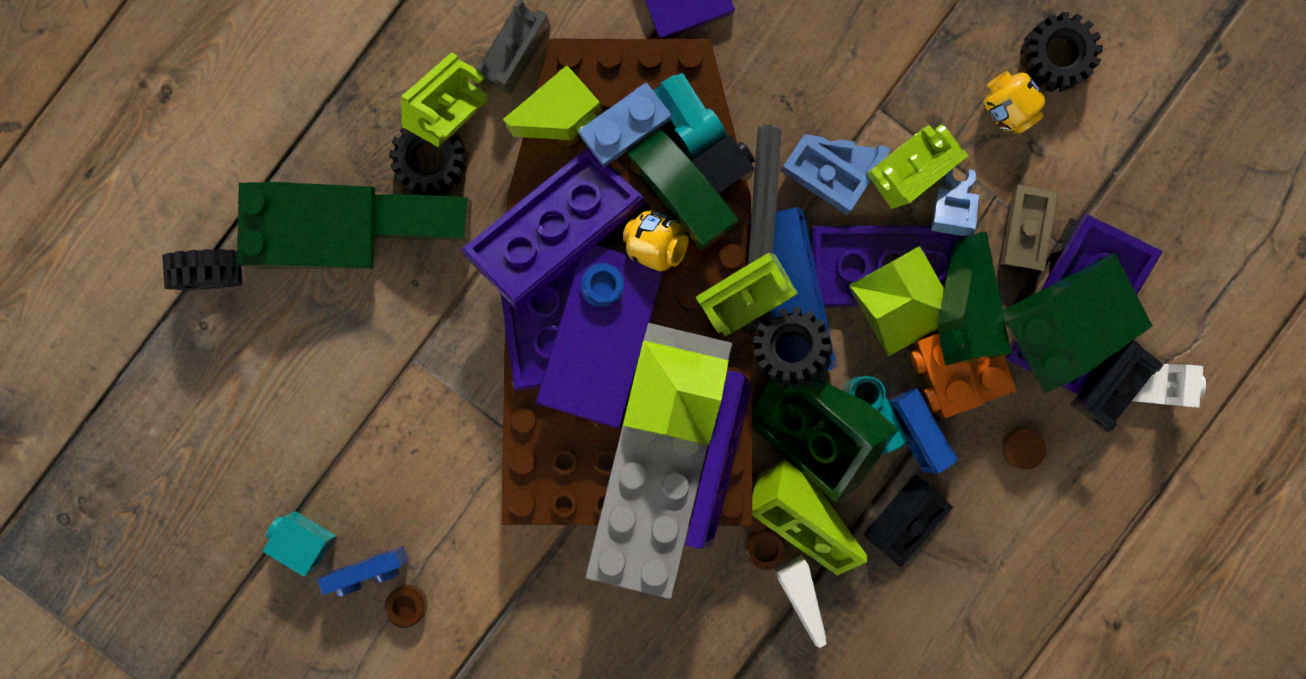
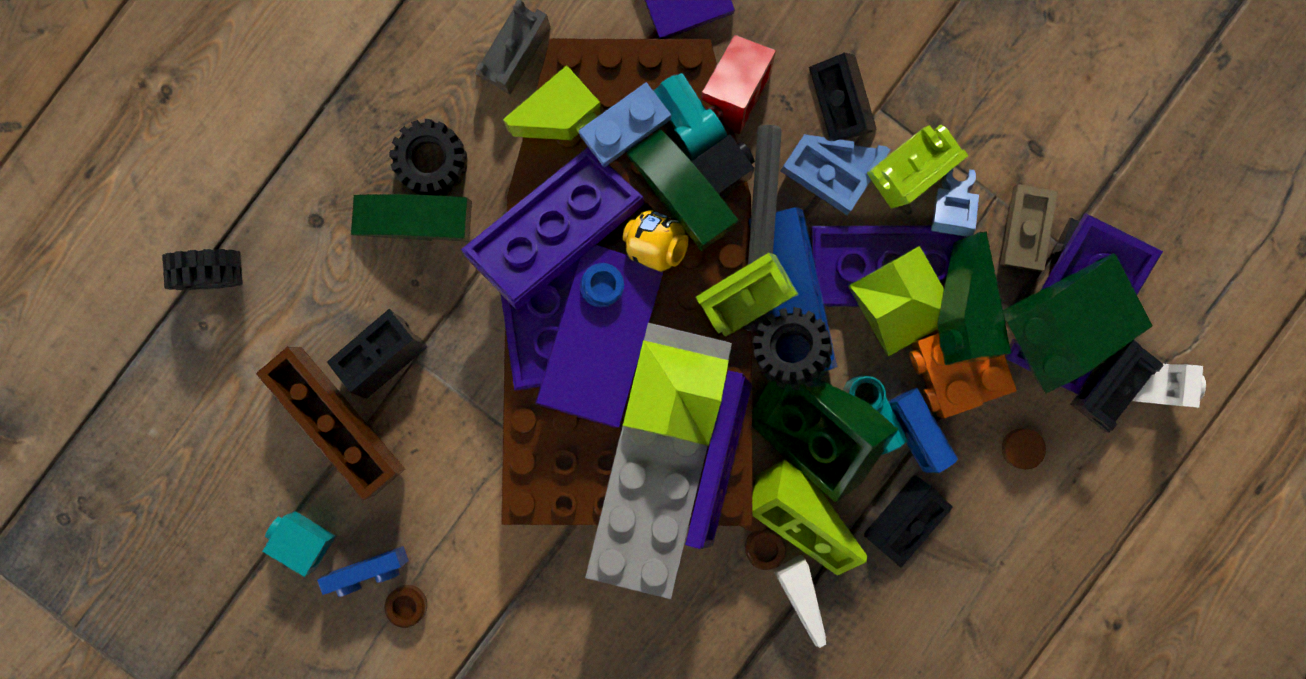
dark green slope [237,182,375,269] -> none
lime hinge [401,52,487,147] -> none
yellow head [983,71,1045,134] -> none
black tyre [1020,12,1103,92] -> none
none -> reddish brown brick [256,346,405,500]
none -> black hinge [327,309,427,399]
none -> hinge [701,35,776,134]
none -> black slope [809,52,877,141]

